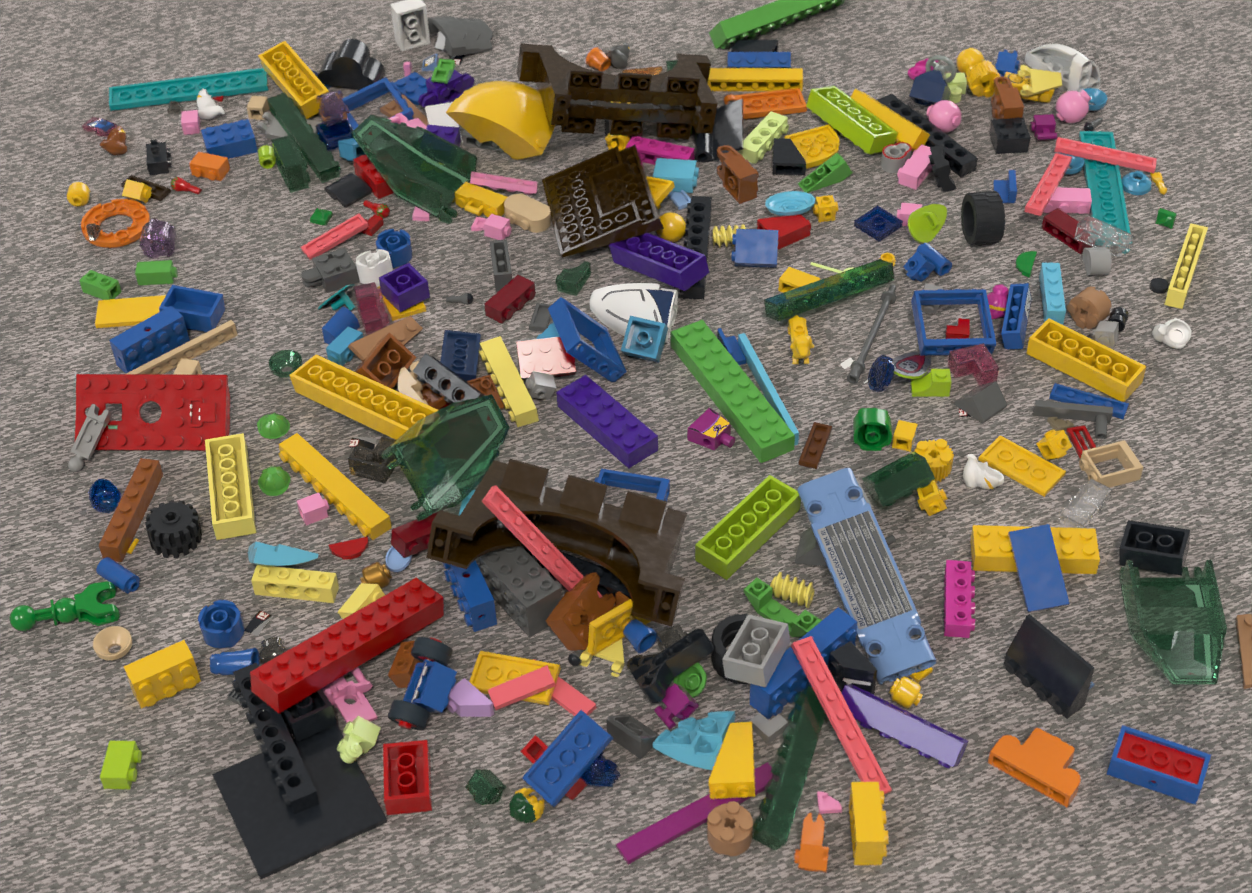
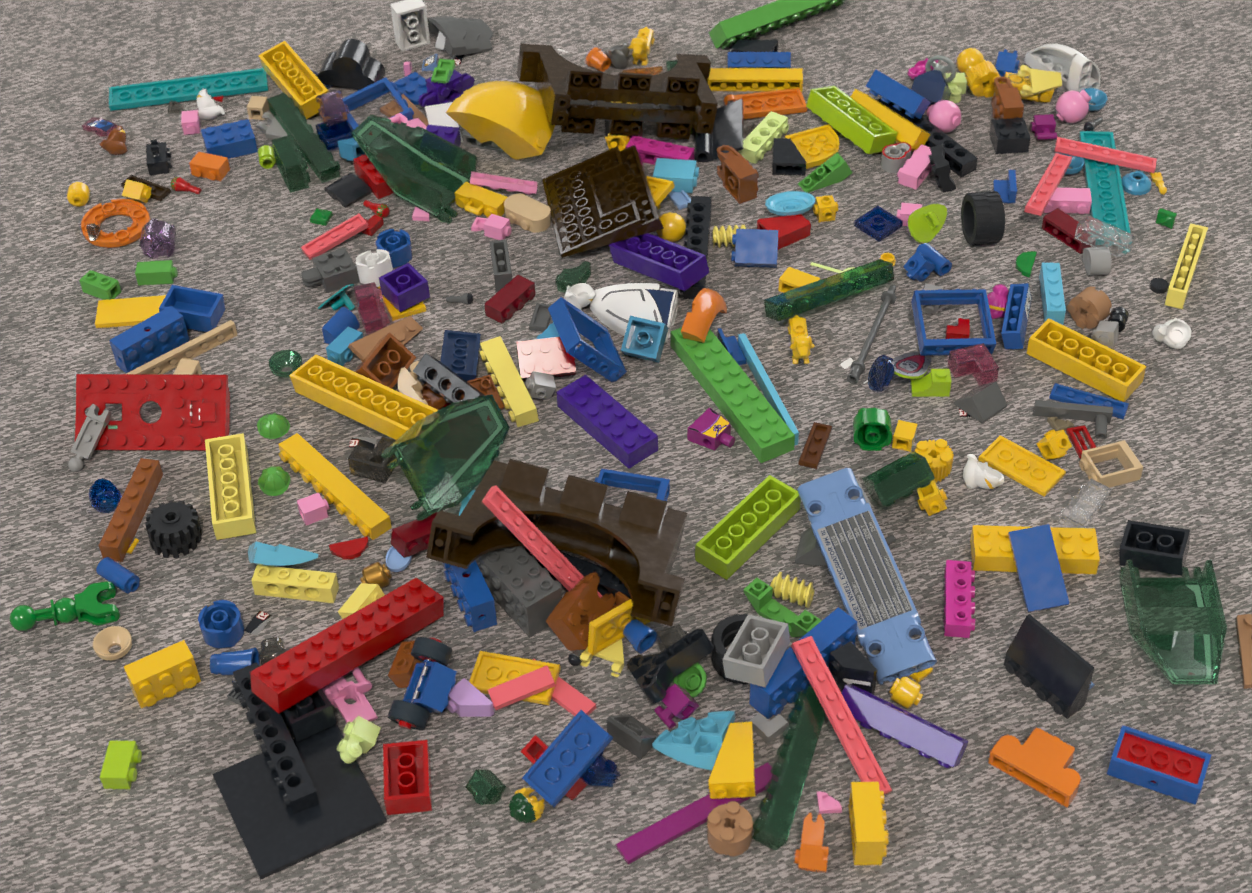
none -> white hair [564,283,596,310]
none -> yellow animal [629,27,655,66]
none -> orange brick [681,288,727,343]
none -> blue brick [866,70,931,119]

